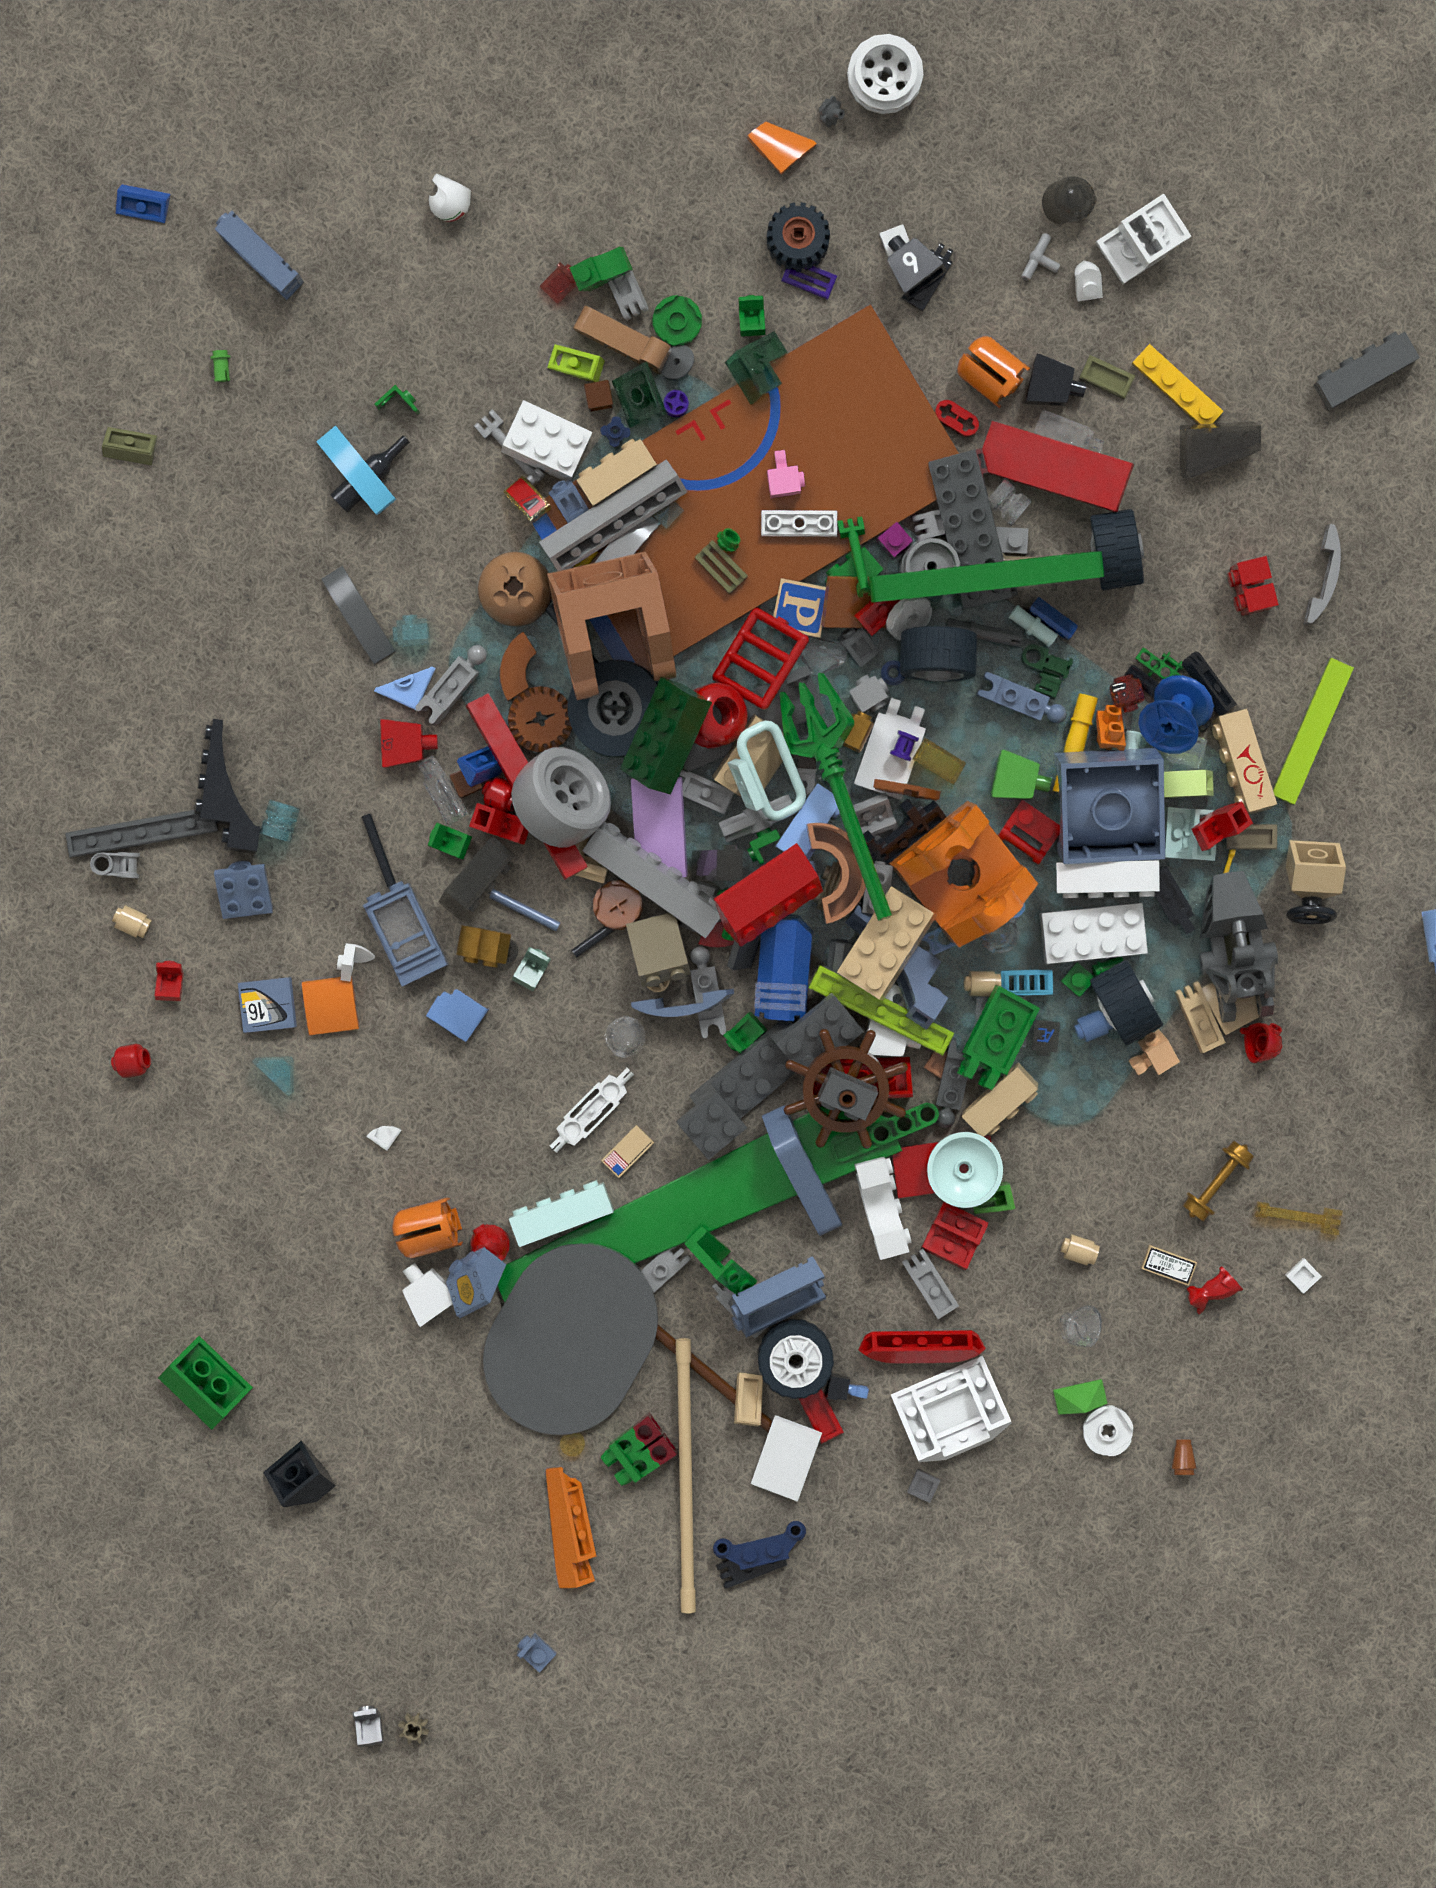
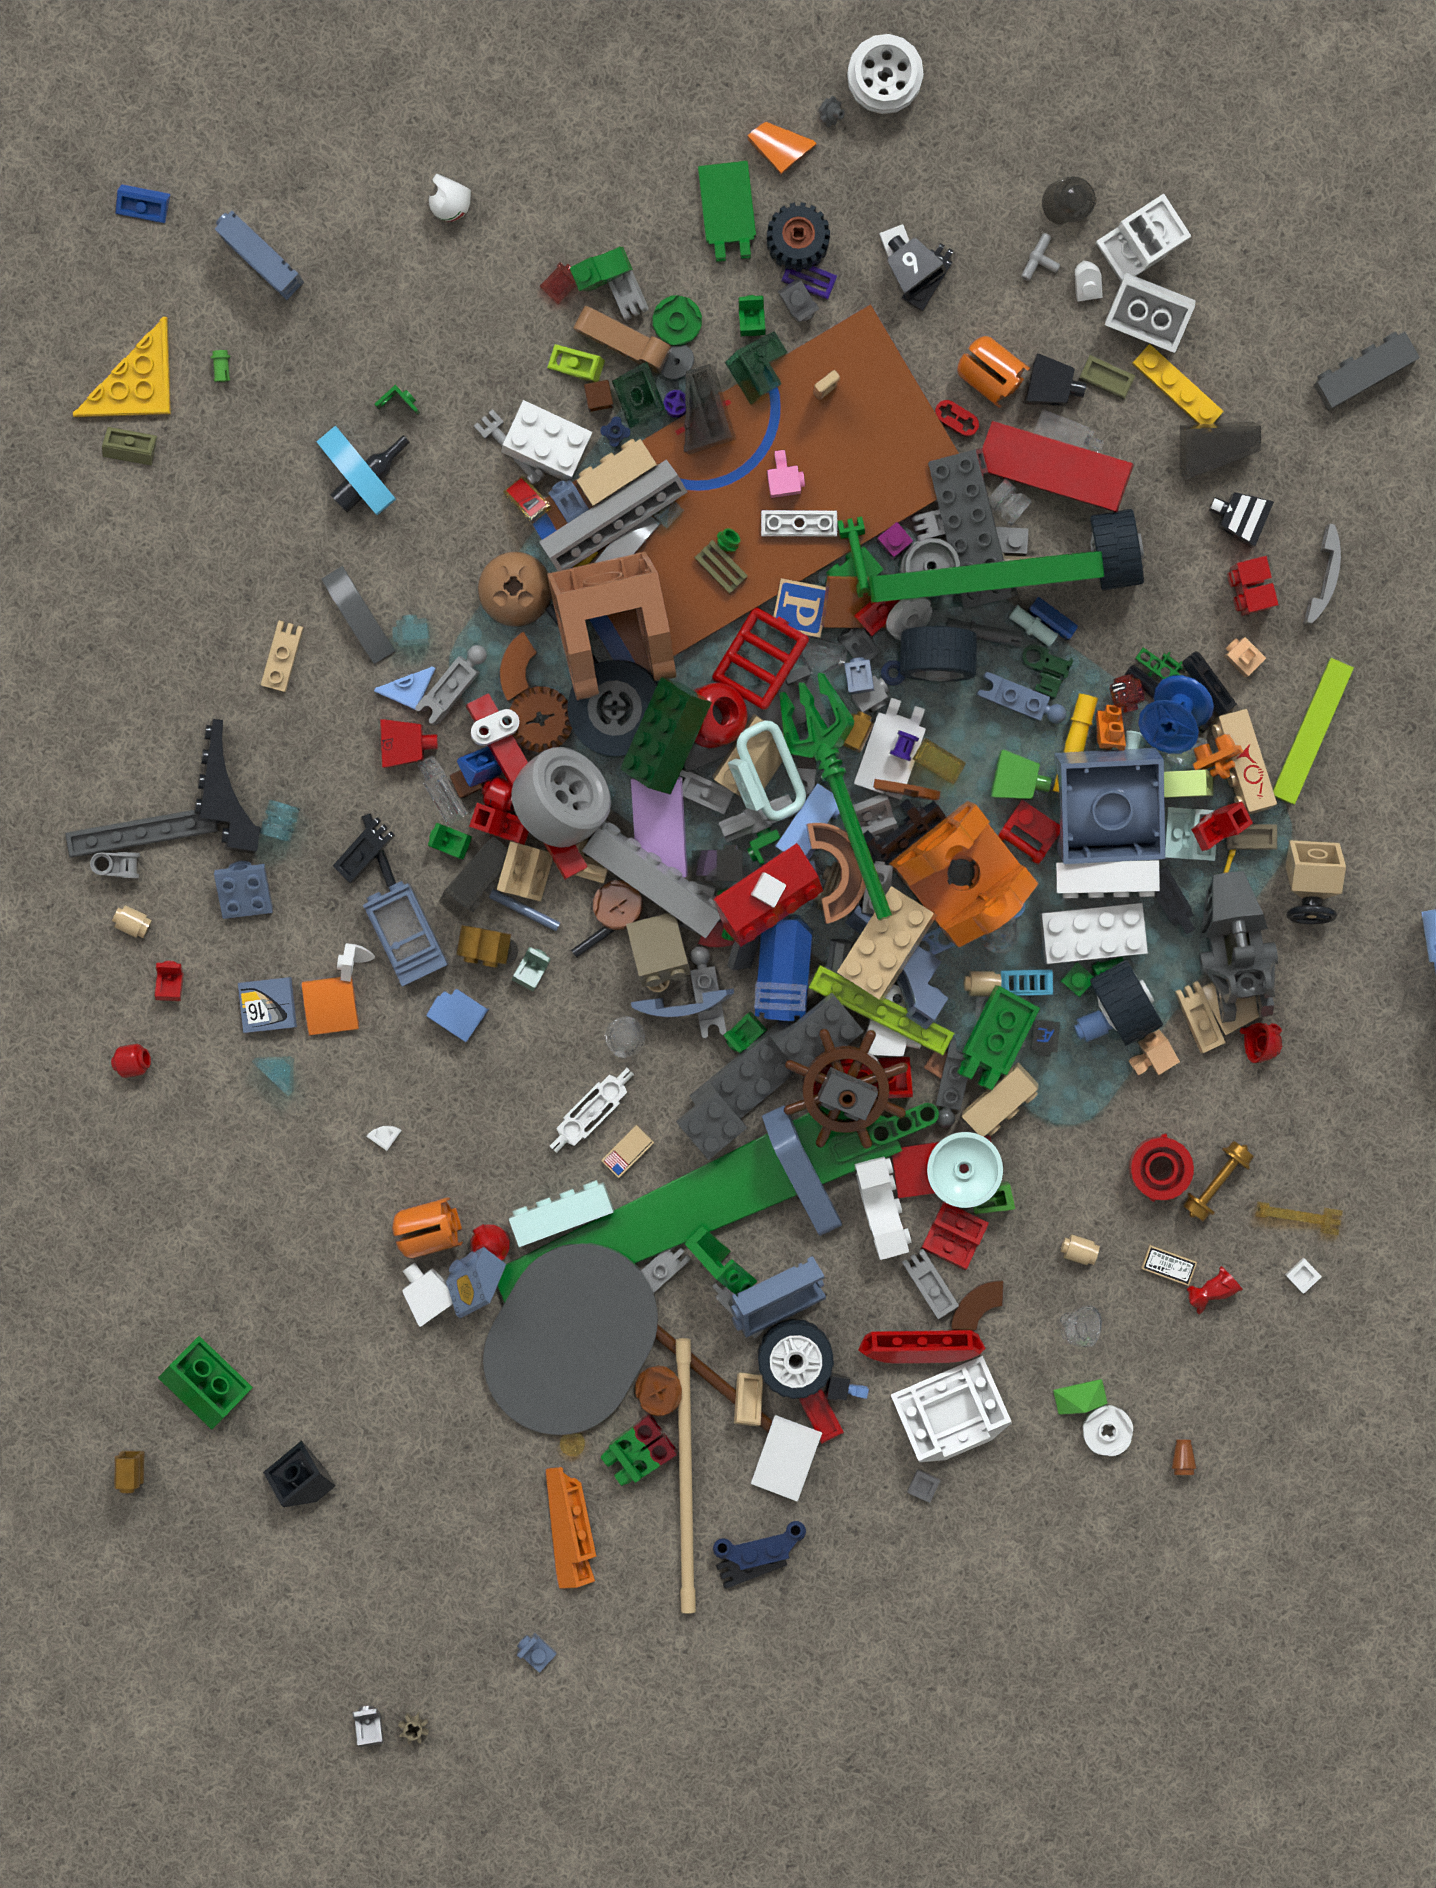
none -> yellow tile [73,317,171,417]
none -> pearl gold brick [114,1451,145,1493]
none -> tan hinge [261,620,304,692]
none -> black hinge [333,817,395,883]
none -> white plate [471,709,519,746]
none -> tan slope [497,841,553,901]
none -> dark orange tile [635,1365,682,1416]
none -> clear smoke wedge [684,364,736,455]
none -> green tile [698,161,756,262]
none -> white tile [751,872,786,907]
none -> flat silver bracket [778,278,819,322]
none -> tan tile [813,370,840,400]
none -> sand blue bracket [844,657,874,695]
none -> reddish brown tile [951,1280,1003,1330]
none -> white brick [1105,272,1196,353]
none -> red piece [1129,1133,1194,1202]
none -> orange hips [1193,734,1243,779]
none -> torso [1209,492,1274,548]
none -> light nougat brick [1224,637,1266,677]

